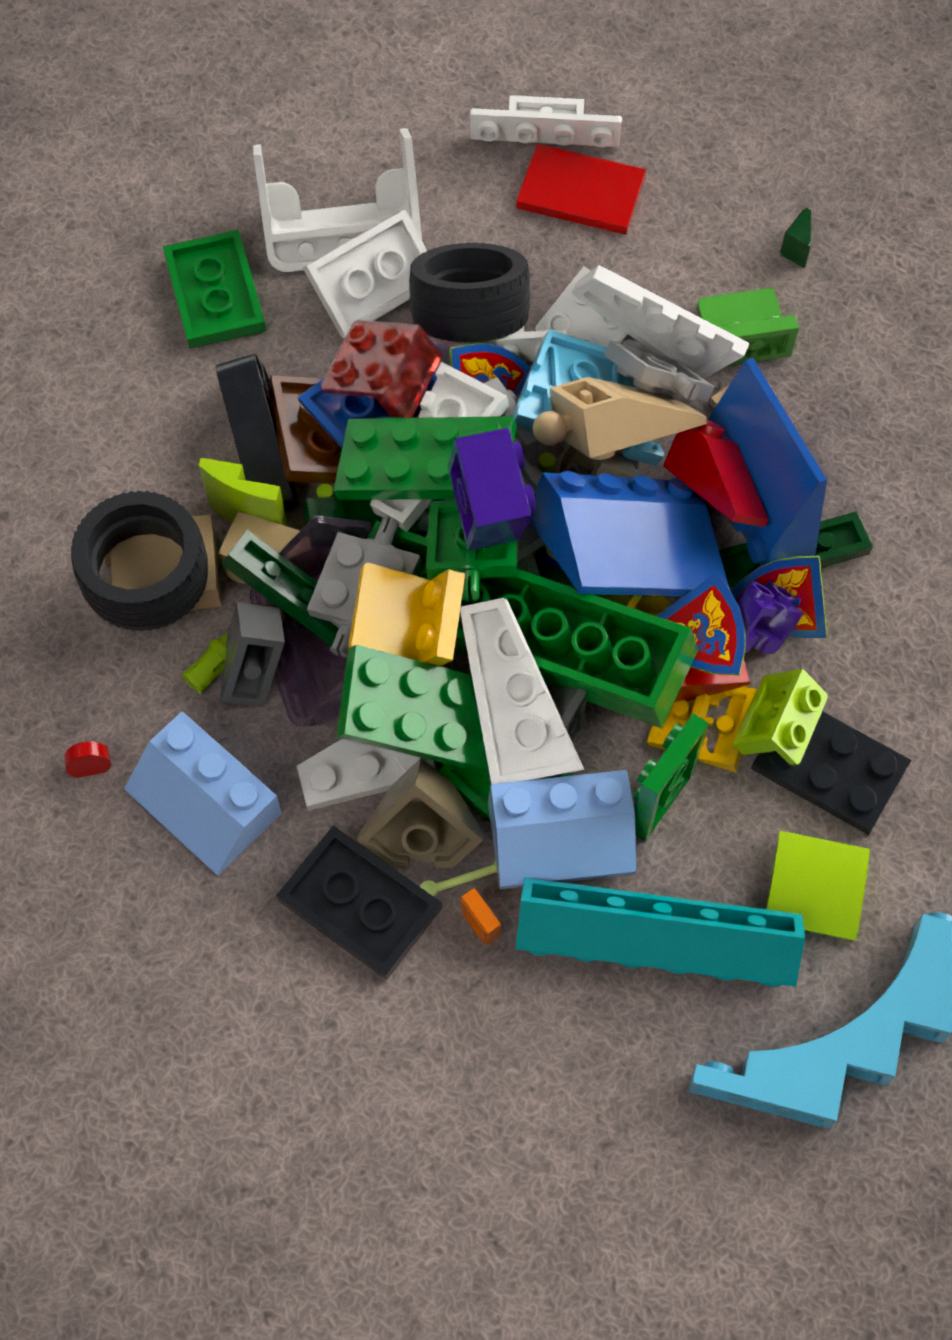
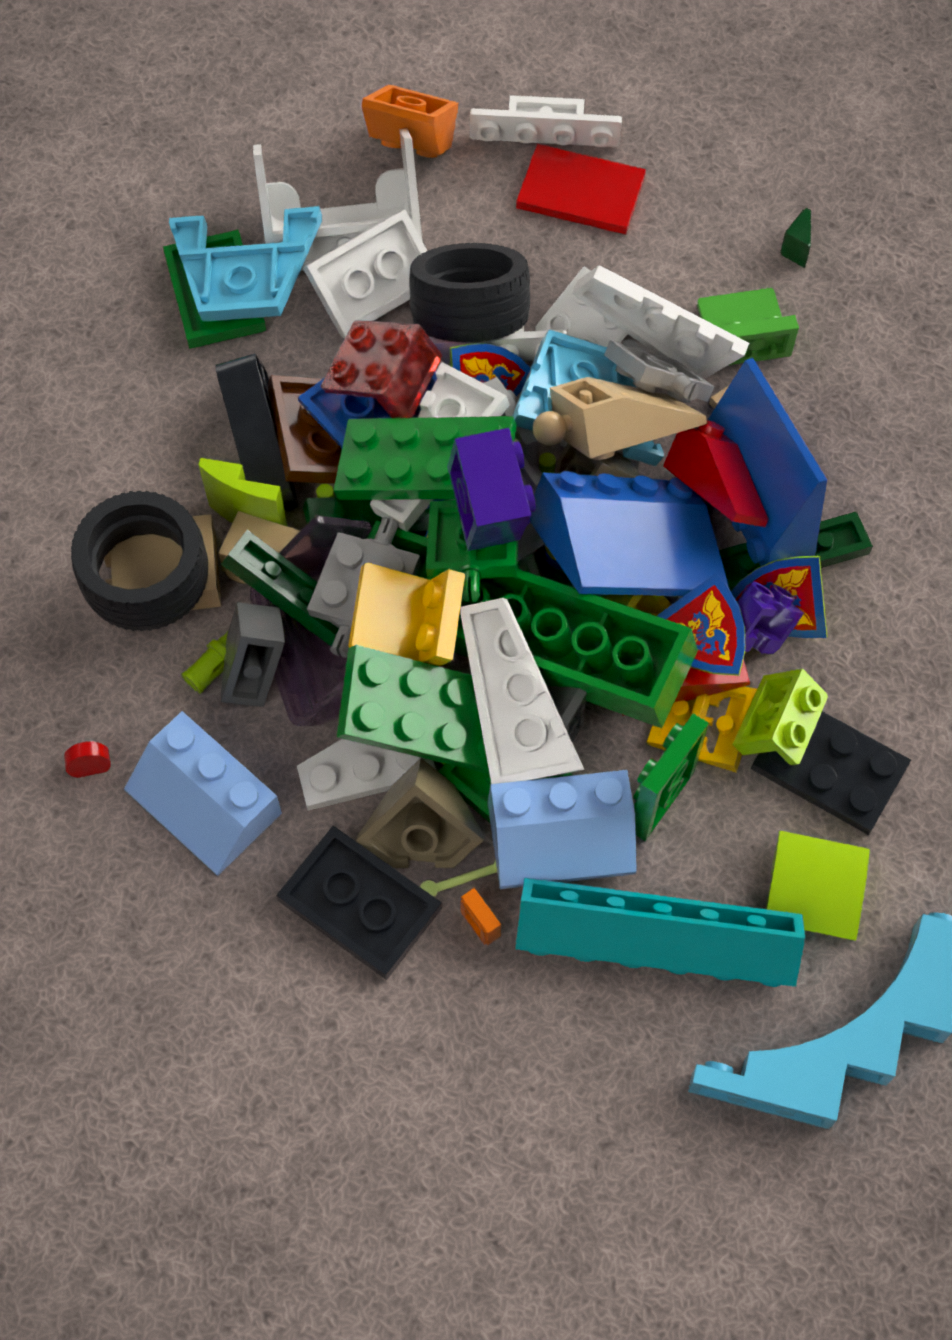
none -> medium azure wing [169,206,322,322]
none -> orange slope [361,84,459,158]

